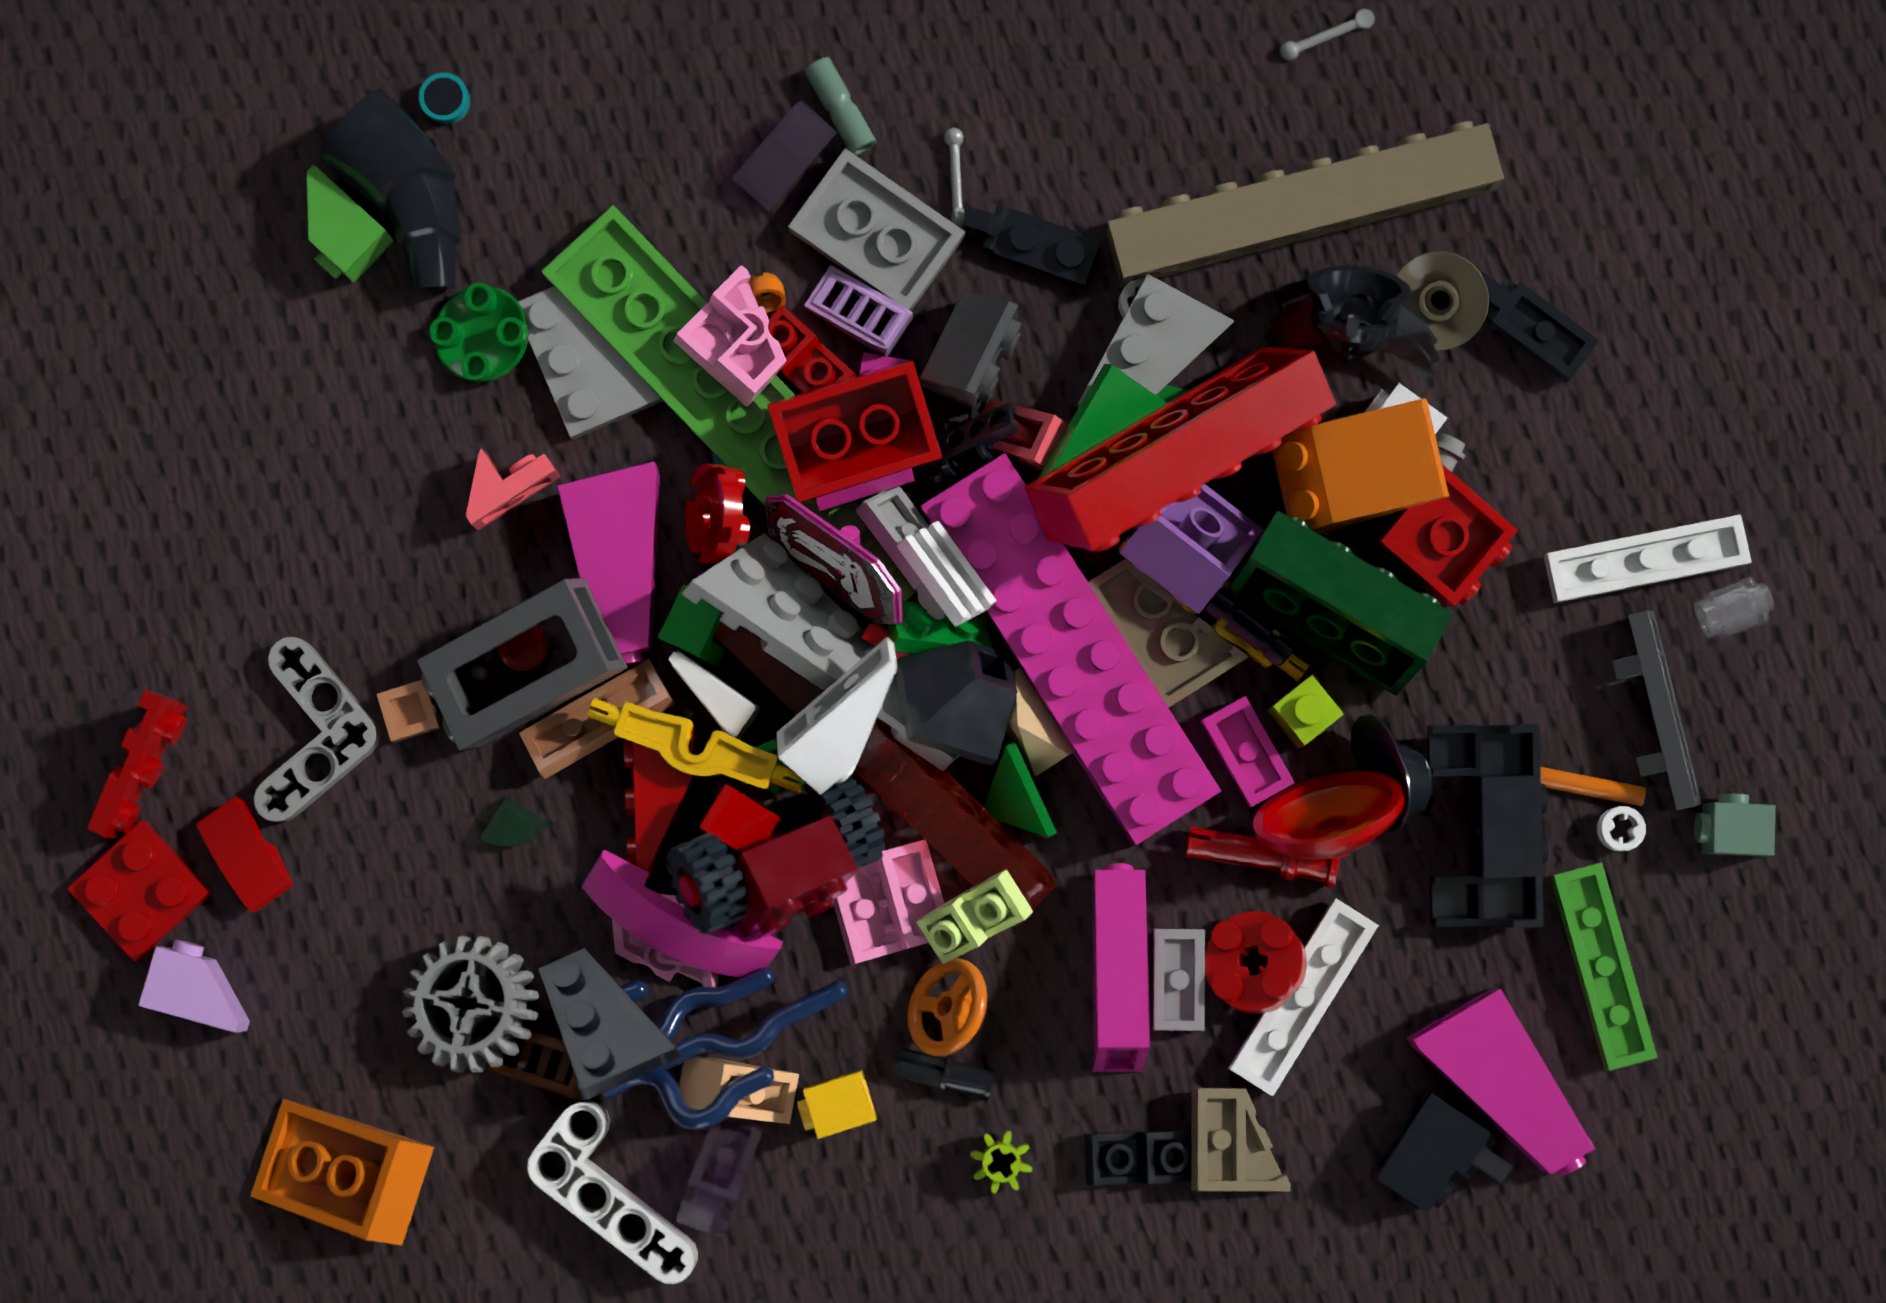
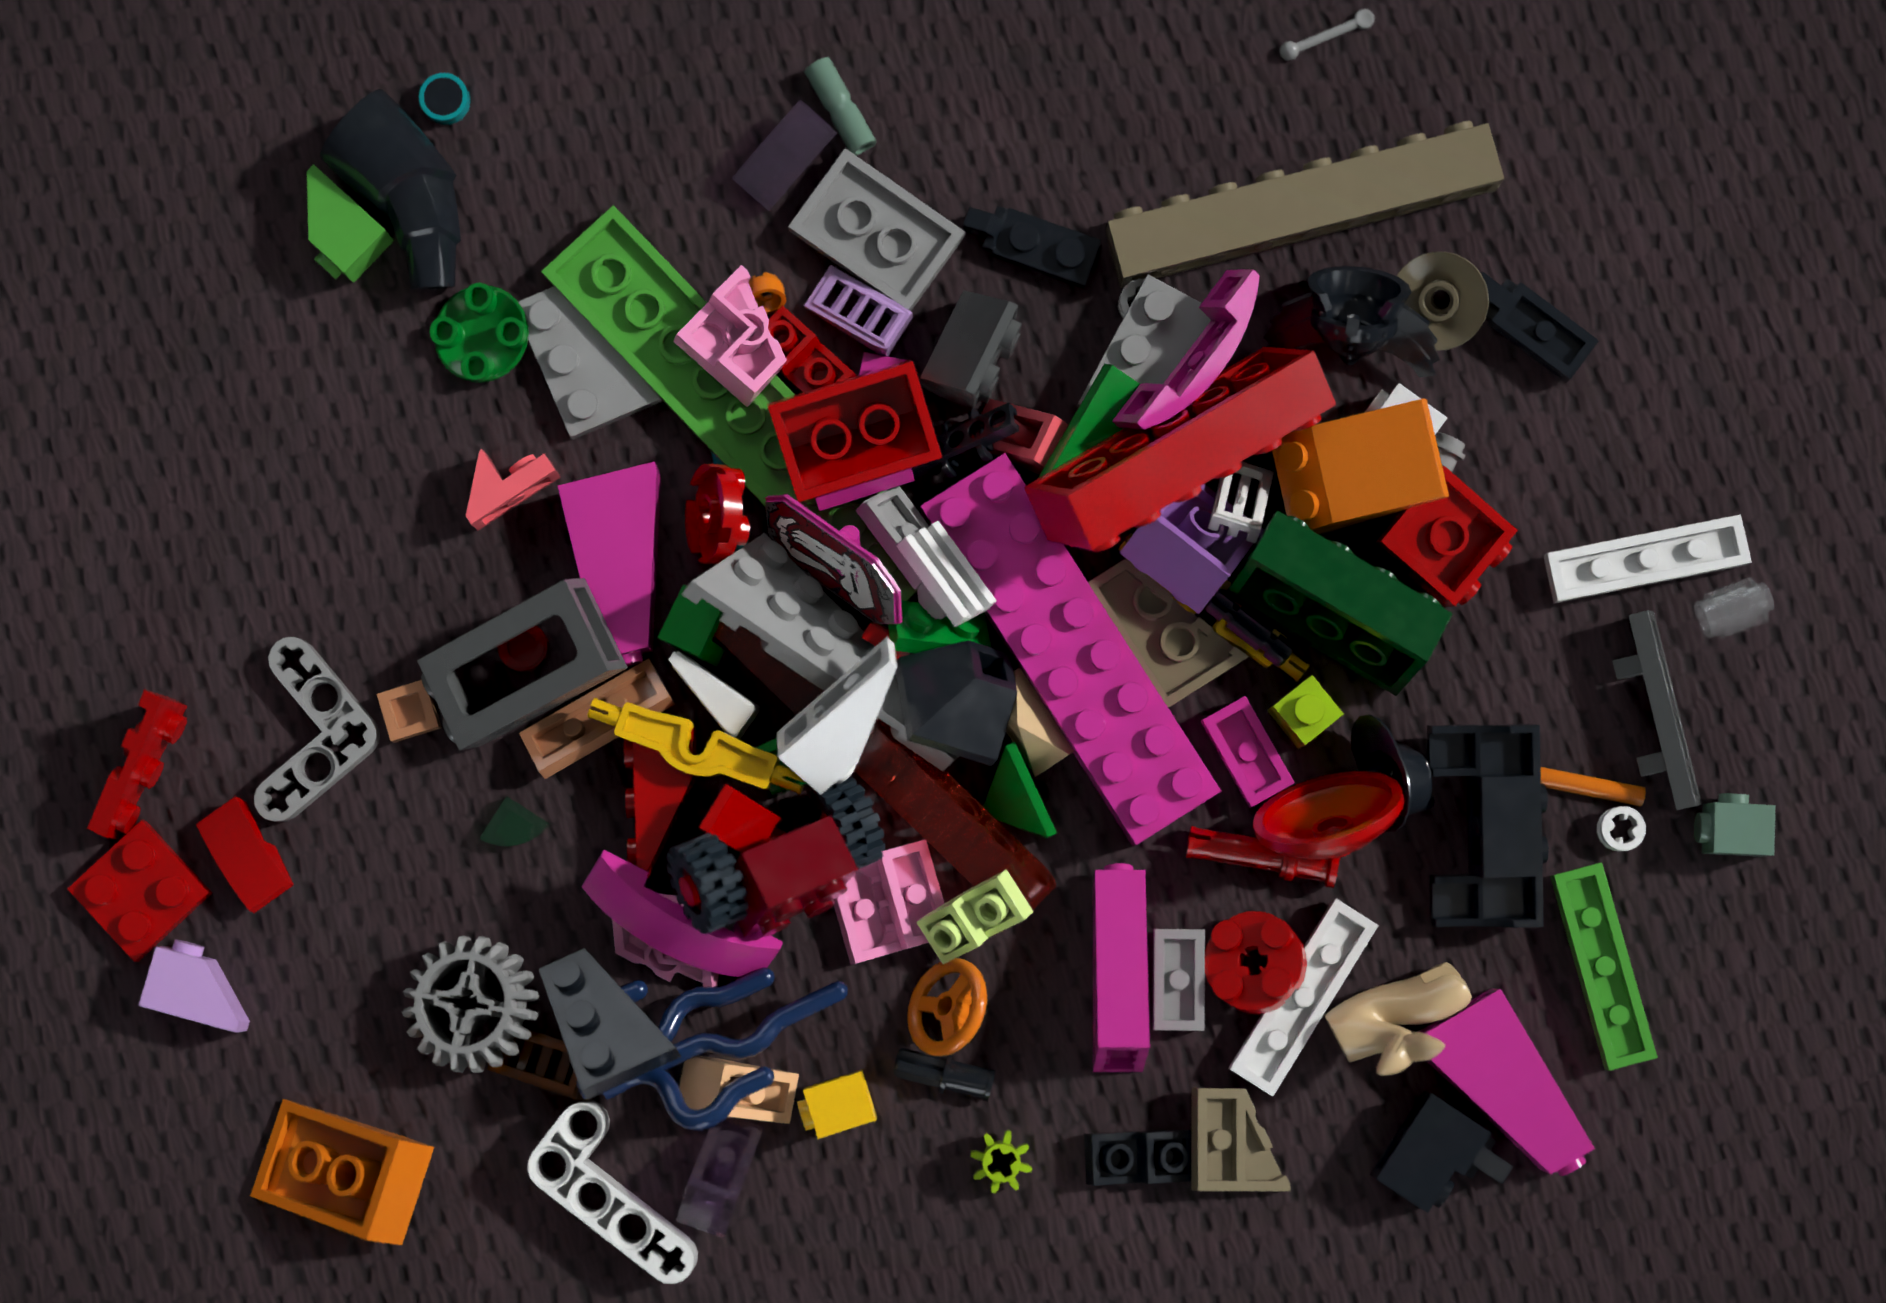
light grey hinge [944,128,965,228] -> none
none -> dark pink slope [1112,269,1260,429]
none -> white tile [1208,461,1274,544]
none -> tan piece [1324,962,1472,1076]

